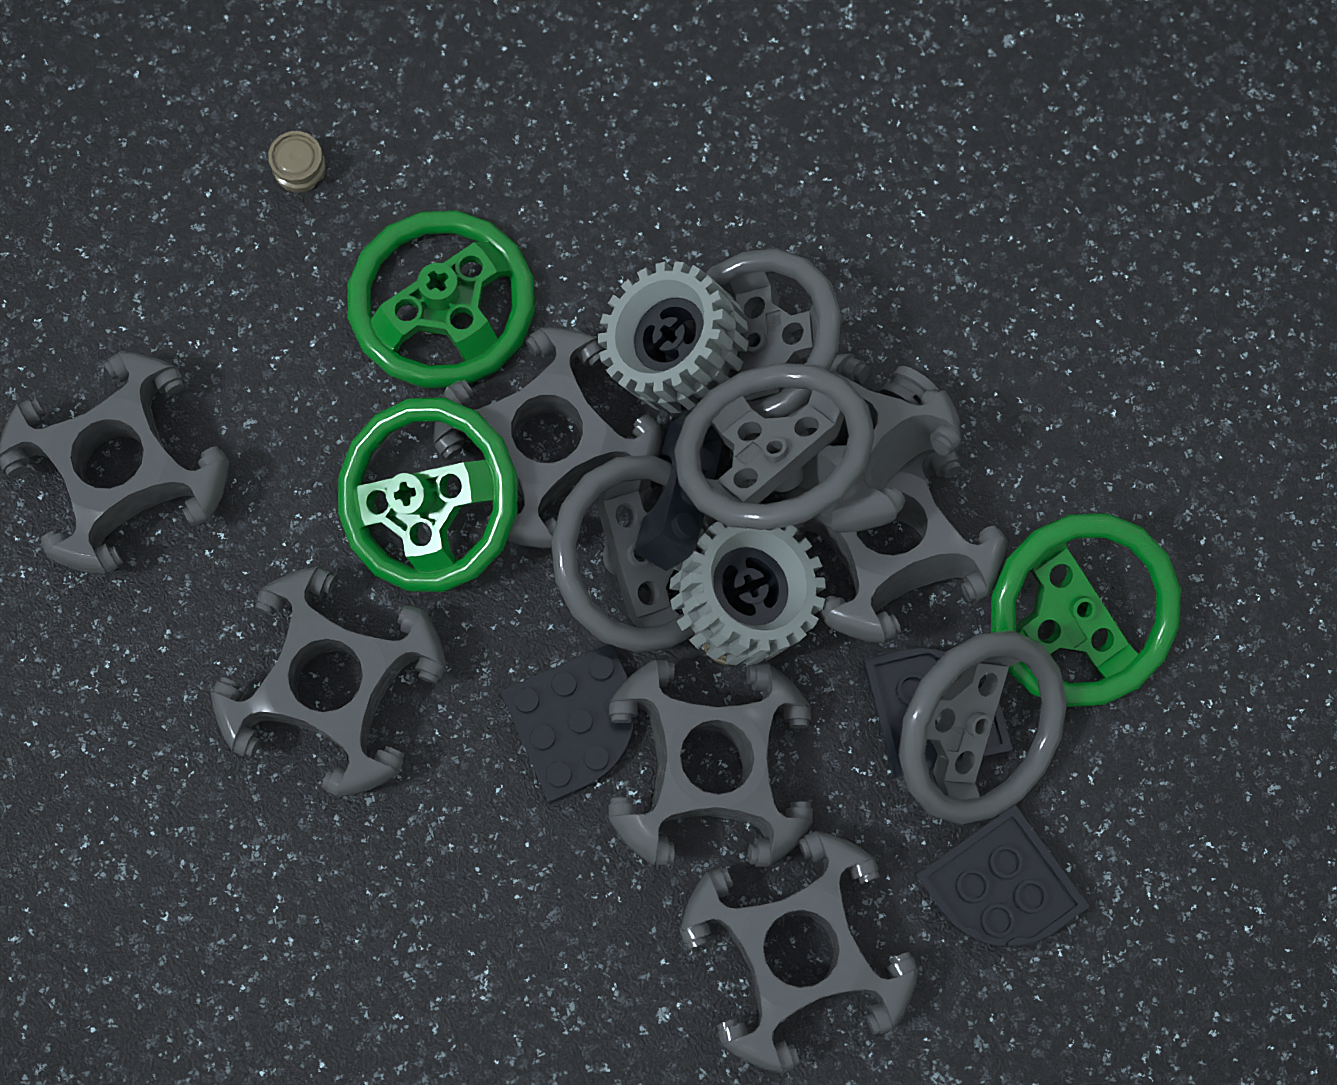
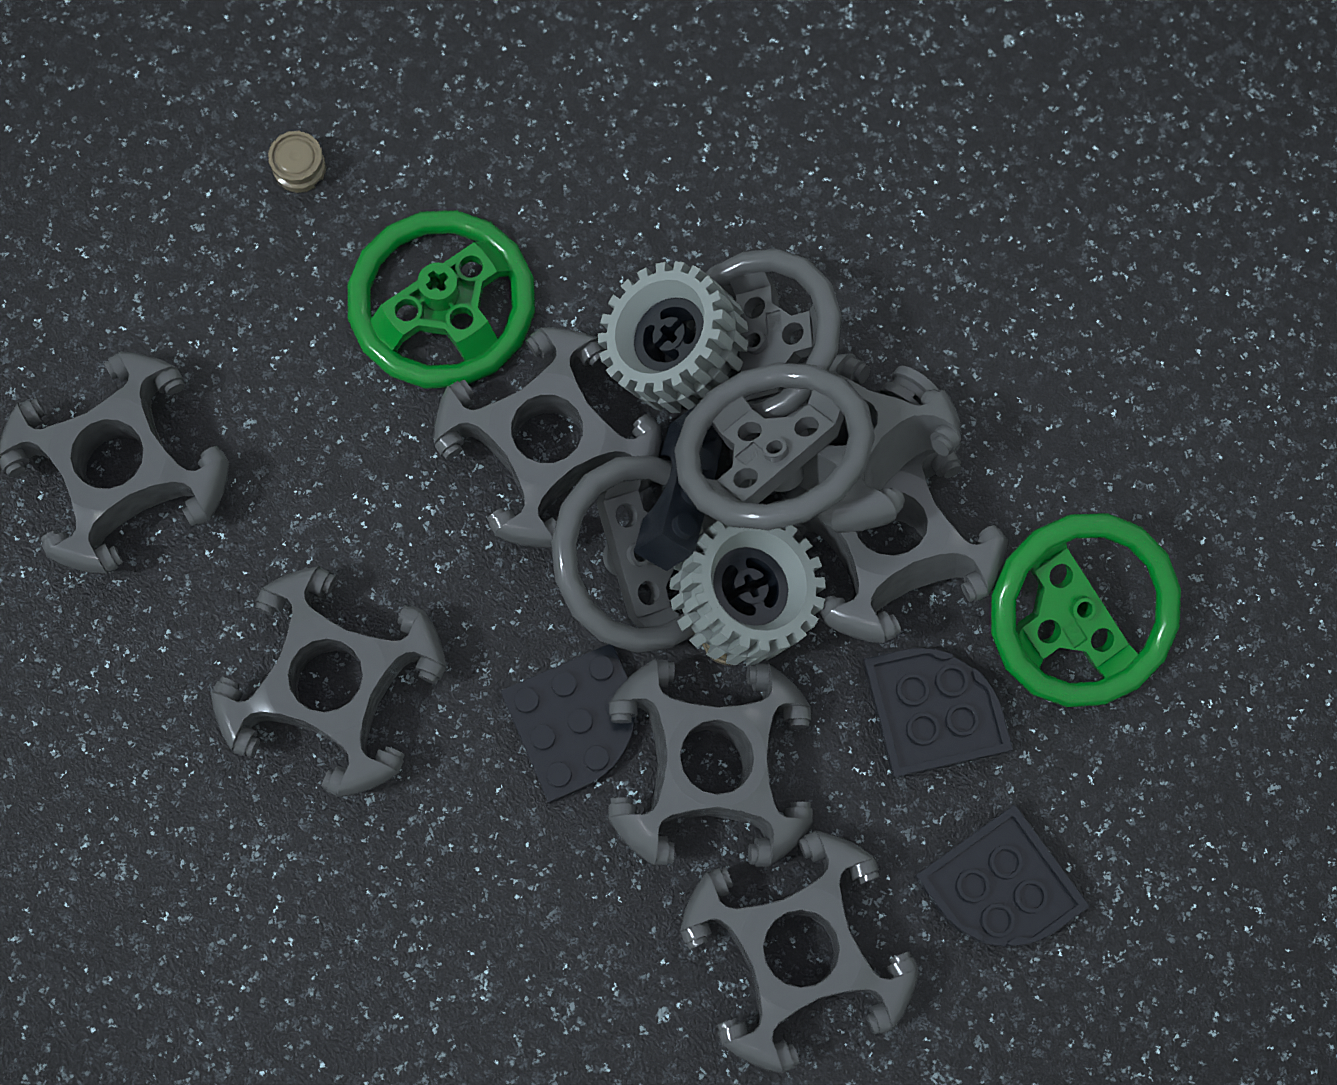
green piece [338,397,518,592] -> none
dark grey piece [899,630,1067,825] -> none

